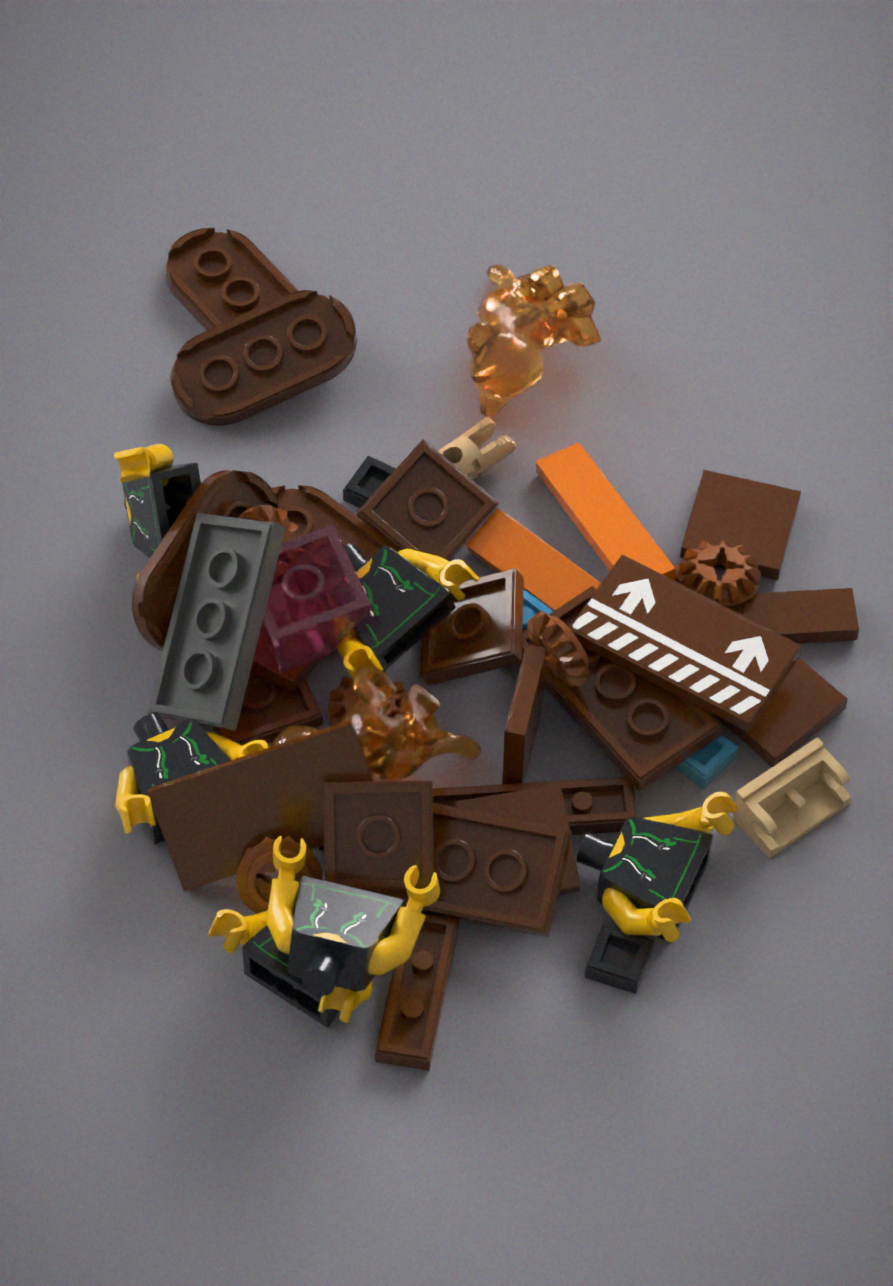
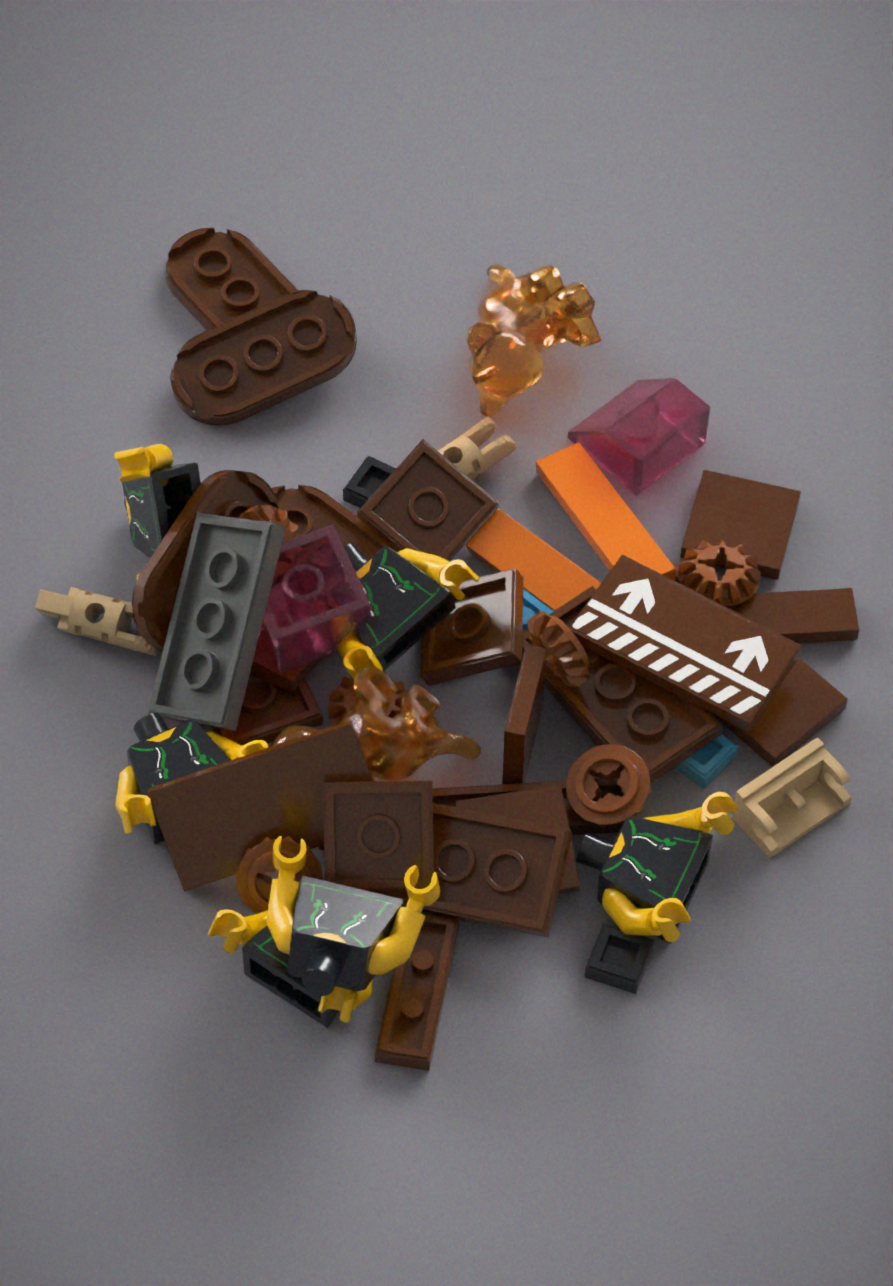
none -> tan hinge [35,587,158,656]
none -> dark orange gear [566,744,652,829]
none -> clear pink slope [567,378,710,496]

